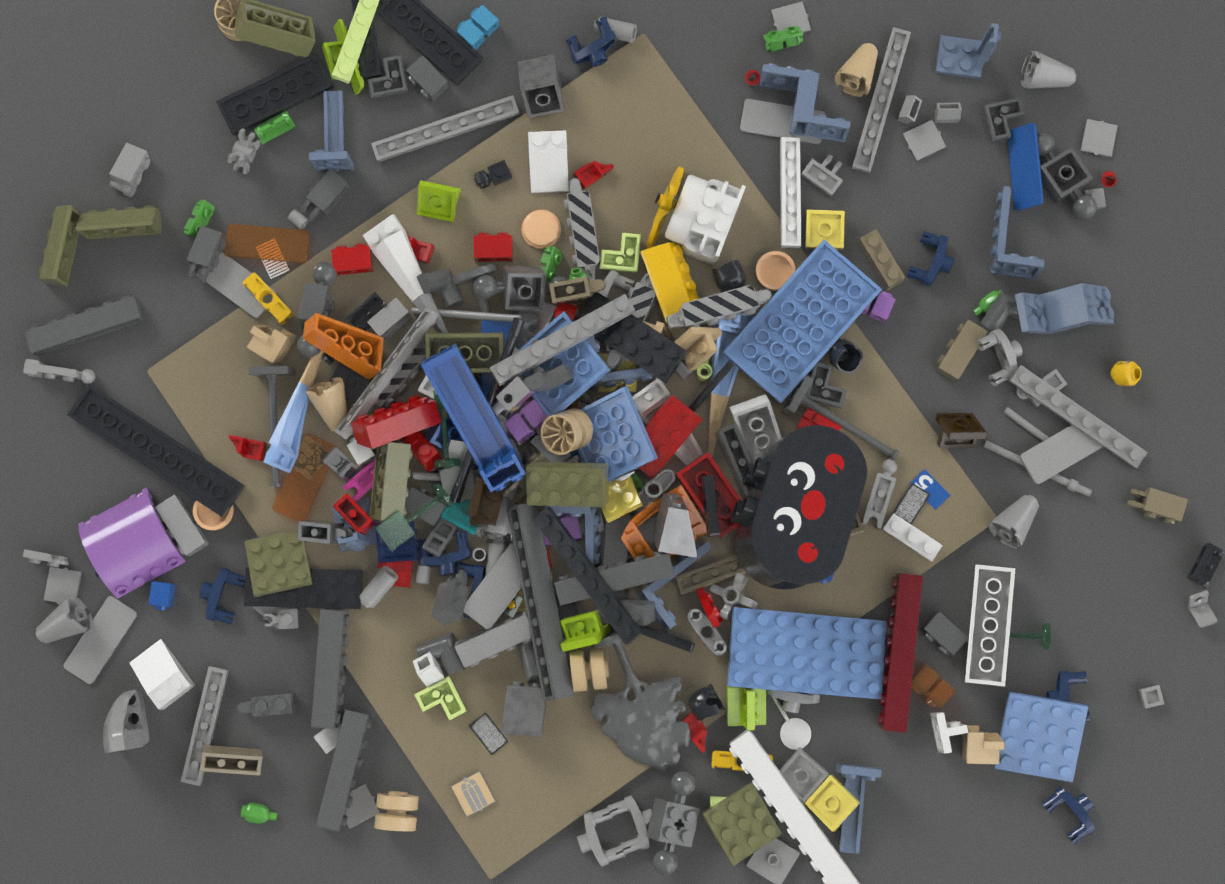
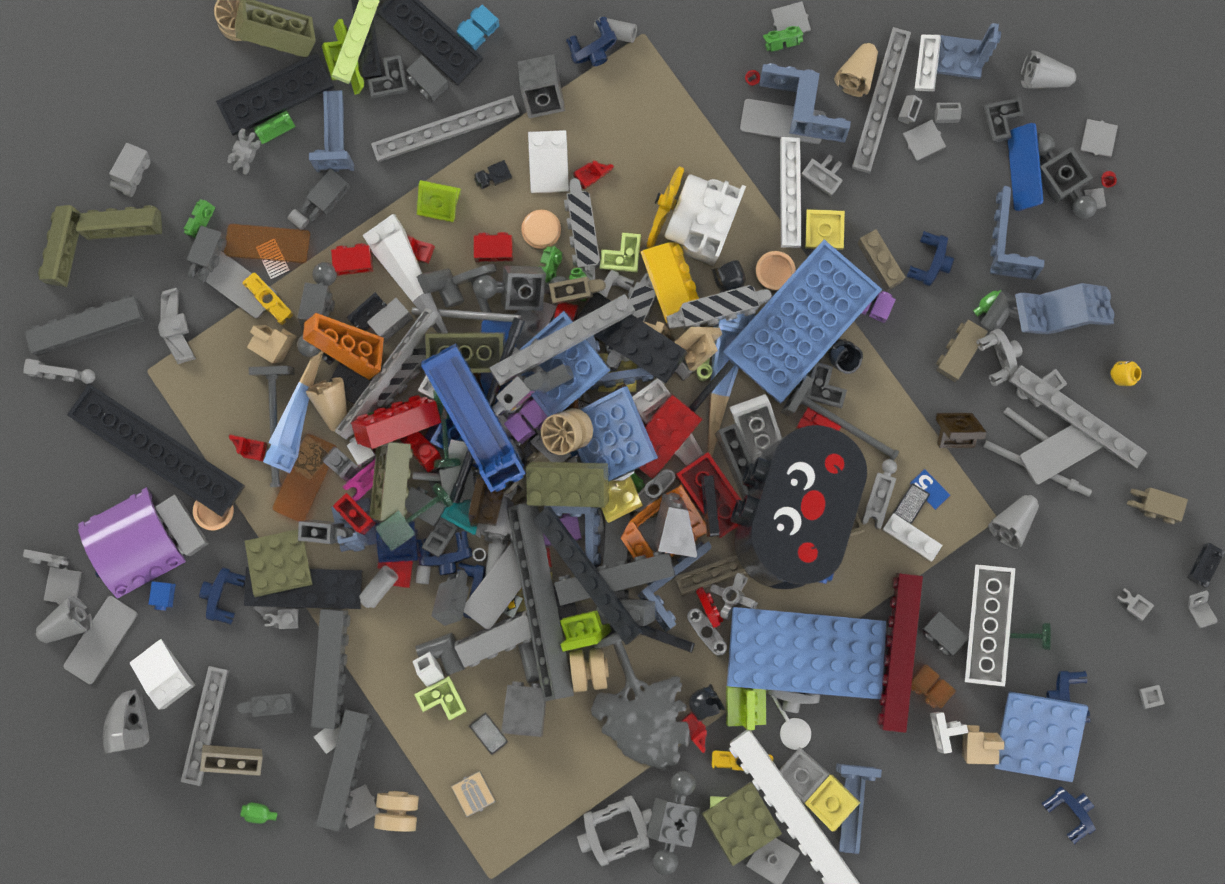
none -> light grey plate [158,288,196,364]
none -> white plate [915,35,941,91]
none -> light grey plate [1116,588,1154,622]

